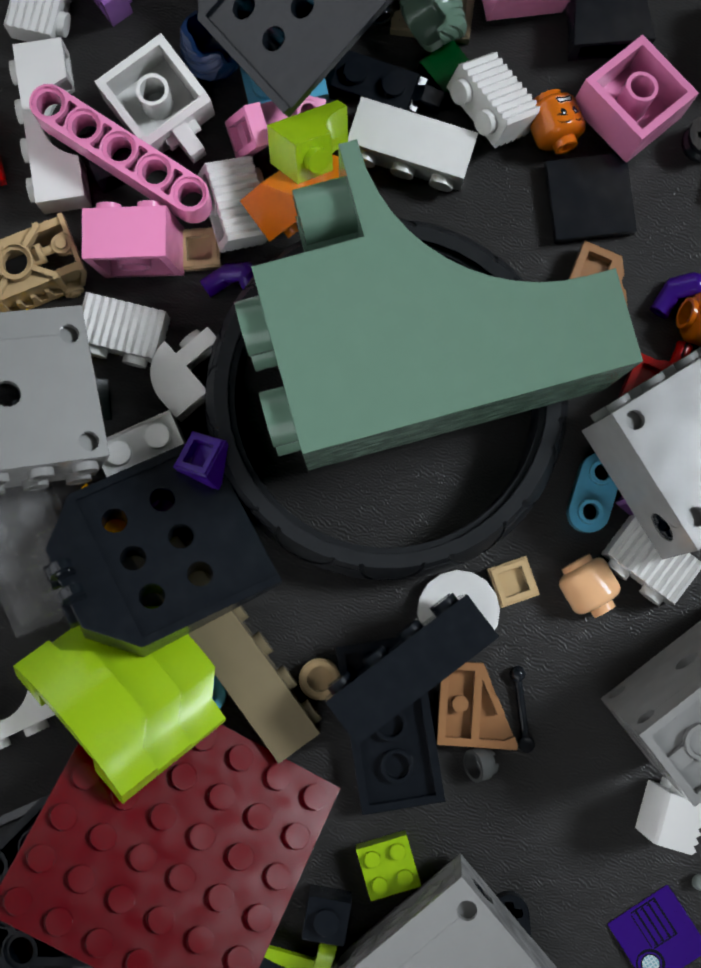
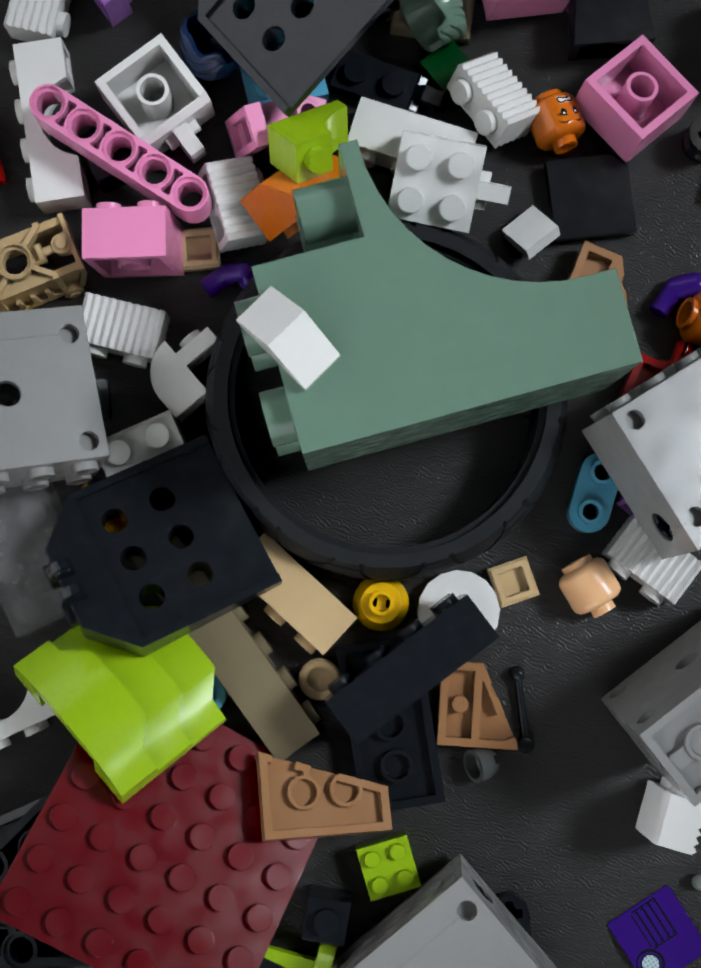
dark purple slope [173,431,228,490] -> none
none -> white slope [236,286,341,391]
none -> medium nougat wing [256,751,393,842]
none -> tan brick [259,532,357,655]
none -> yellow cone [353,579,409,631]
none -> white hinge [388,130,512,233]
none -> white tile [502,205,561,260]

